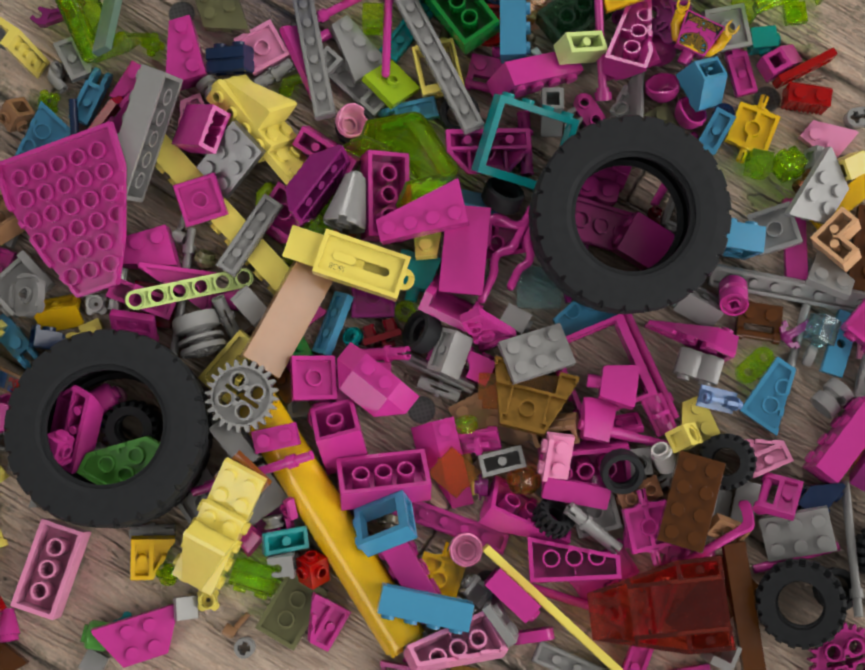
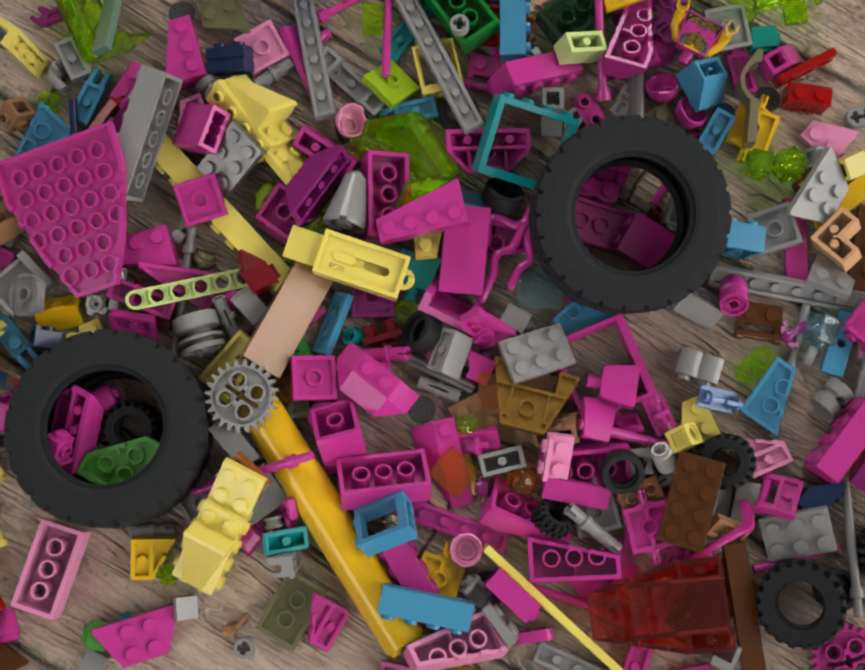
clear neon green plate [140,32,165,57] -> none
light yellow plate [197,589,220,611] -> none
light grey tile [216,194,284,278] -> none
clear neon green brick [228,557,281,600] -> none
dark pink plate [251,422,301,454] -> none
clear neon green arm [279,73,303,98] -> none
red brick [296,549,330,590] -> none
light grey wing [331,15,382,86] -> none
dark pink pin [517,111,534,177] -> none
dark pink bar [623,314,680,419] -> none
dark pink wedge [644,320,739,362] -> none
none -> dark red wedge [237,249,280,299]
none -> light grey bush [450,14,470,37]
none -> dark tan piece [736,49,763,149]

